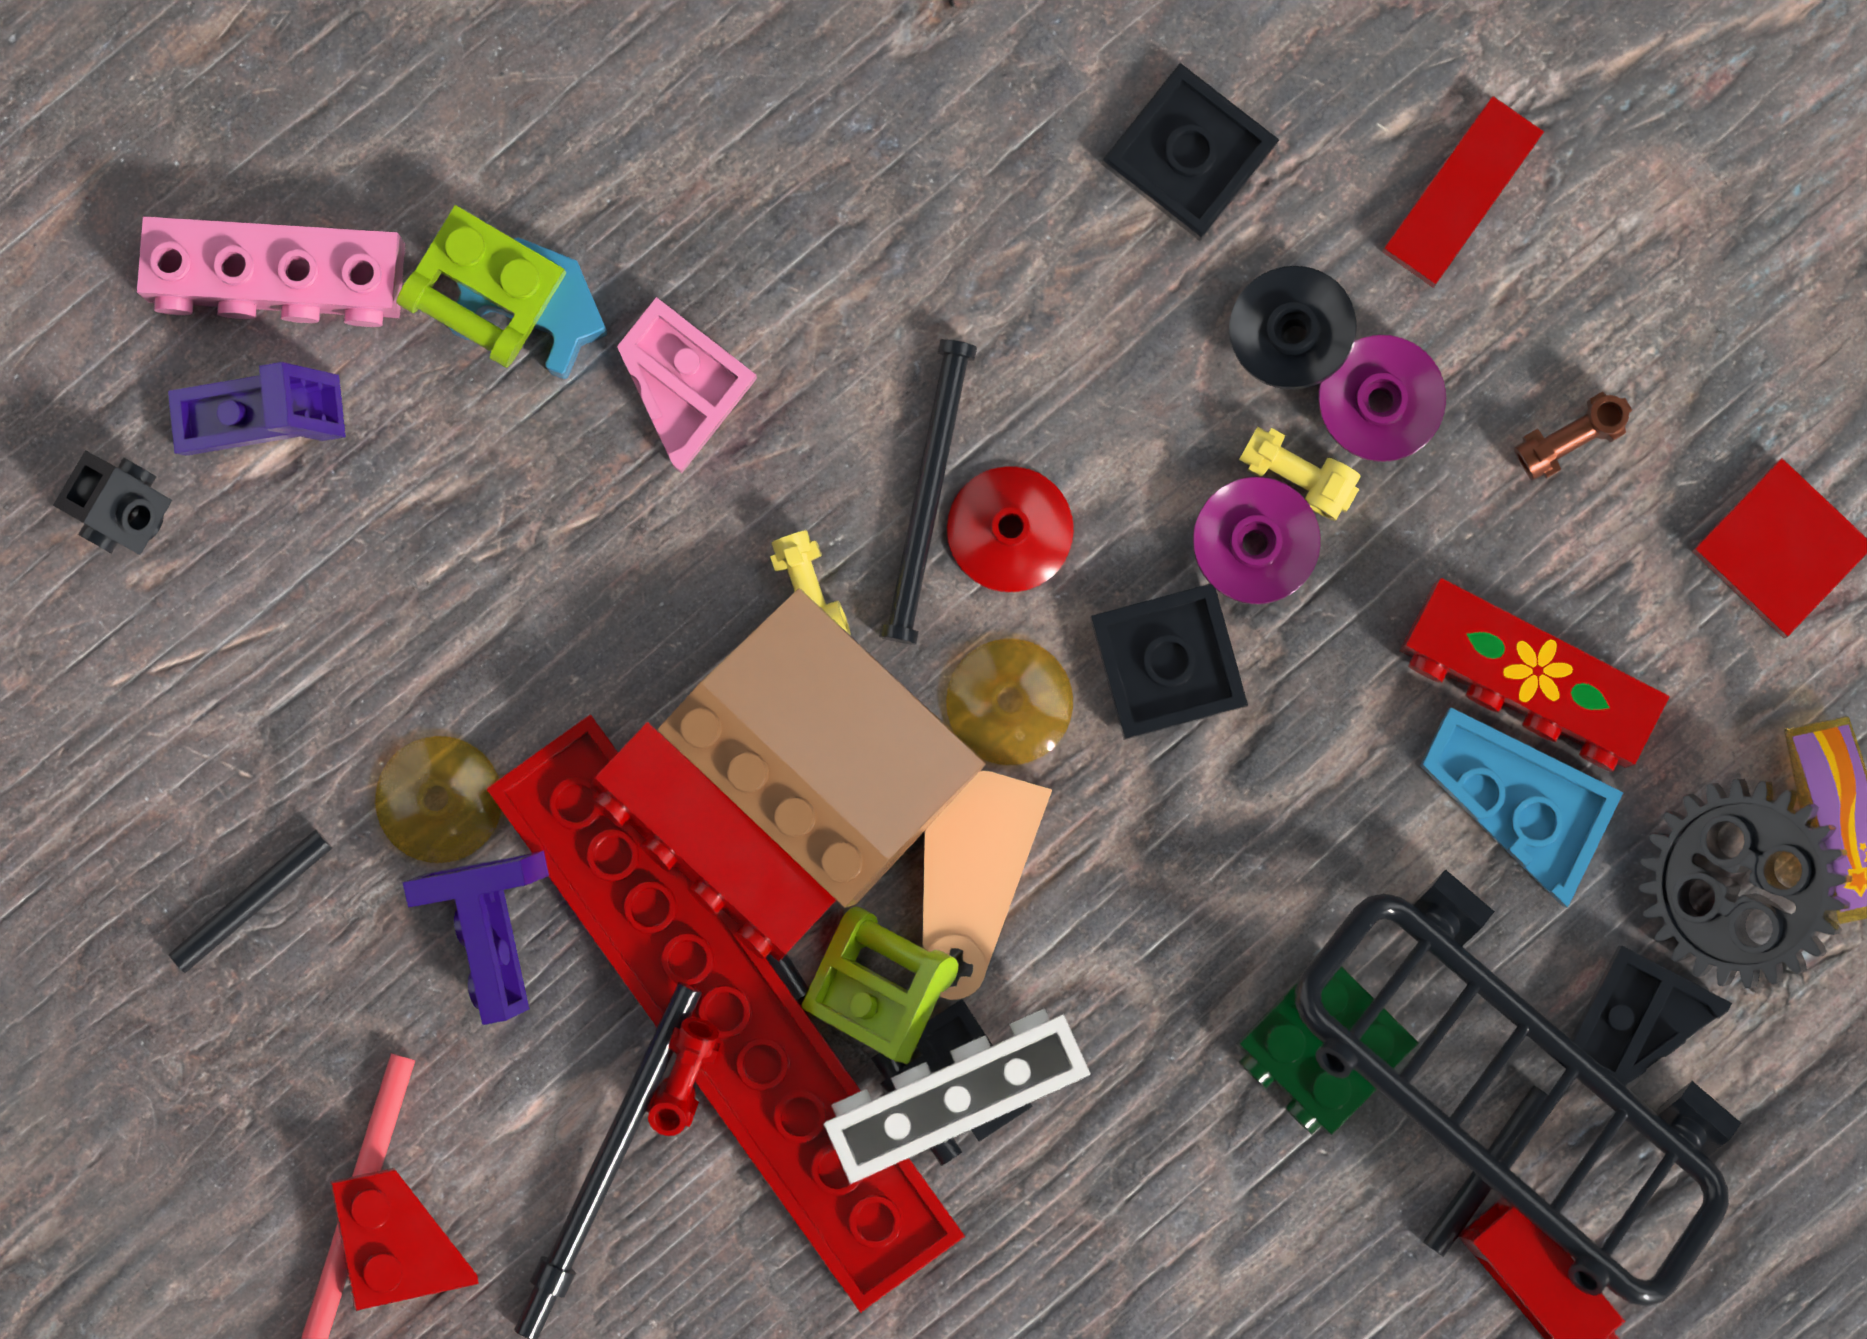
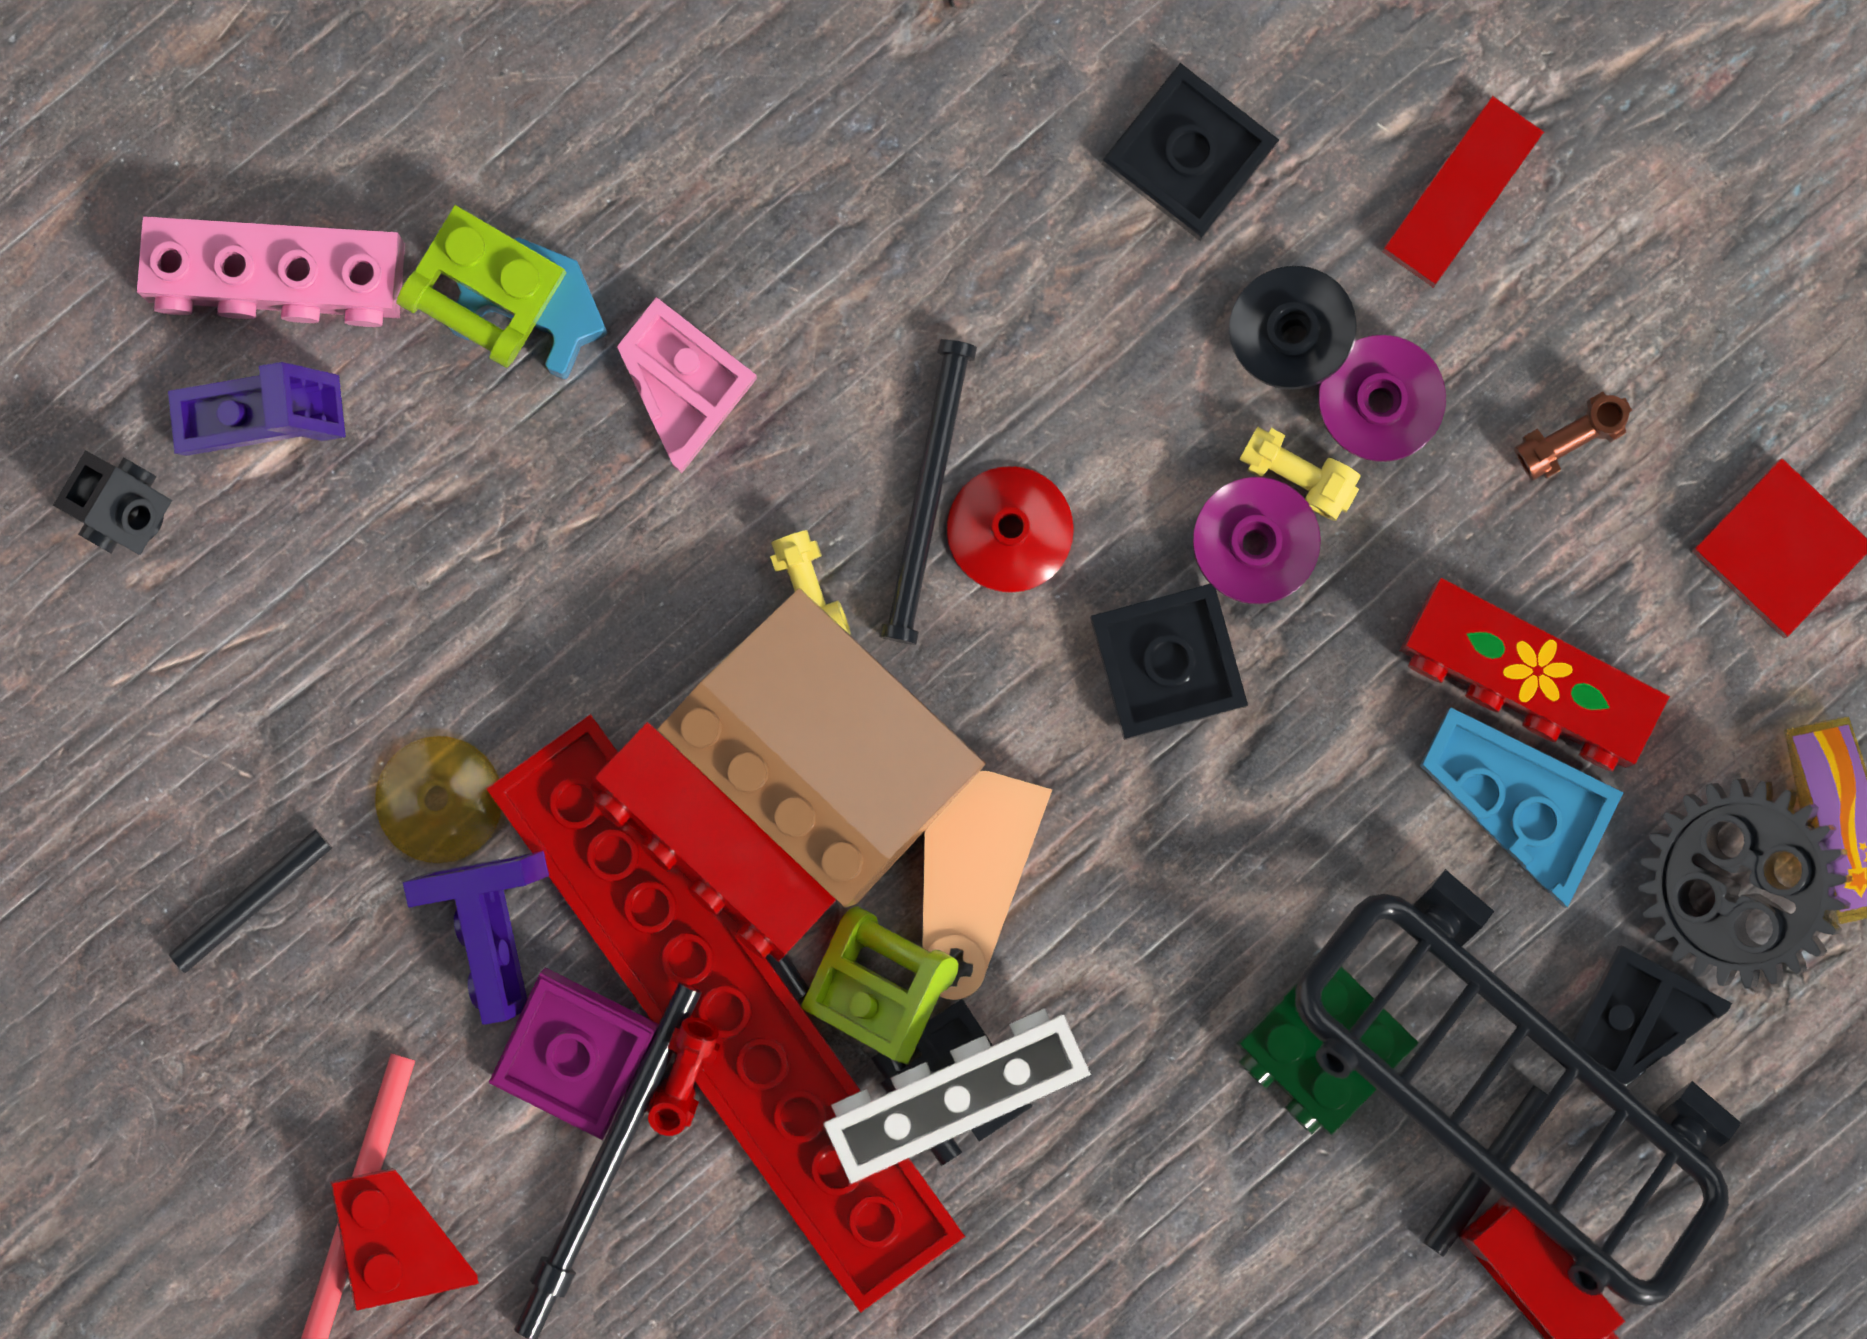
clear yellow dish [946,638,1073,766] -> none
none -> magenta plate [488,967,659,1140]

